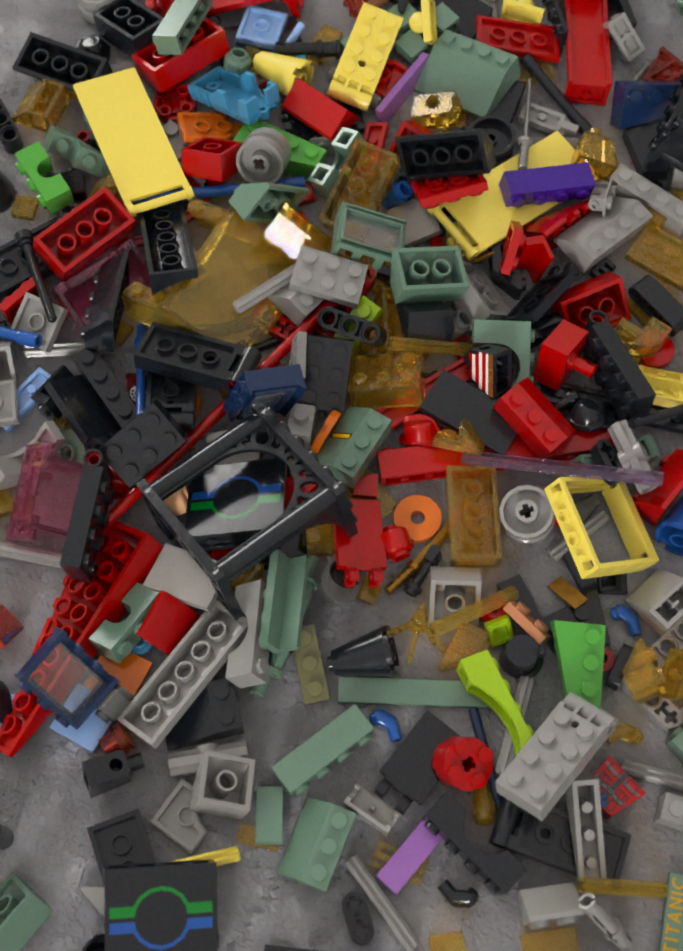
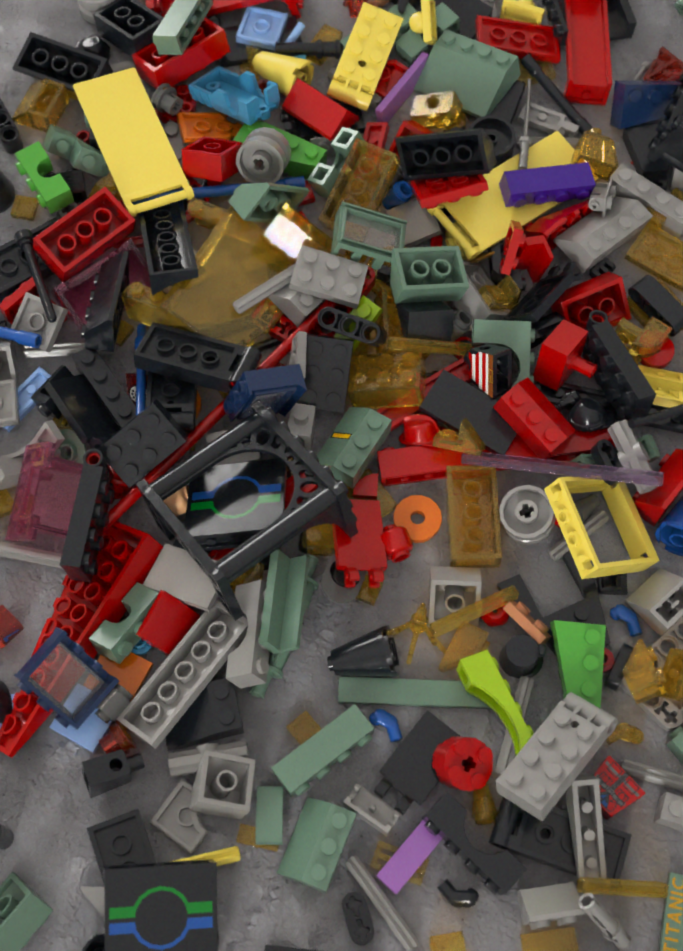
sand green head [223,48,252,75] -> none
olive plate [293,624,330,705] -> none
orange tile [310,410,342,454] -> none
pearl gold sword [384,493,473,595] -> none
black hinge [403,544,442,598] -> none
dark blue bar [468,708,502,813] -> none
lime tile [484,614,514,648] -> none
pearl gold window [548,576,588,610] -> none
light grey hinge [602,12,646,62] -> none
none -> dark grey piece [151,83,183,116]
none -> clear yellow tile [286,711,321,745]
none -> clear yellow slope [478,275,521,310]

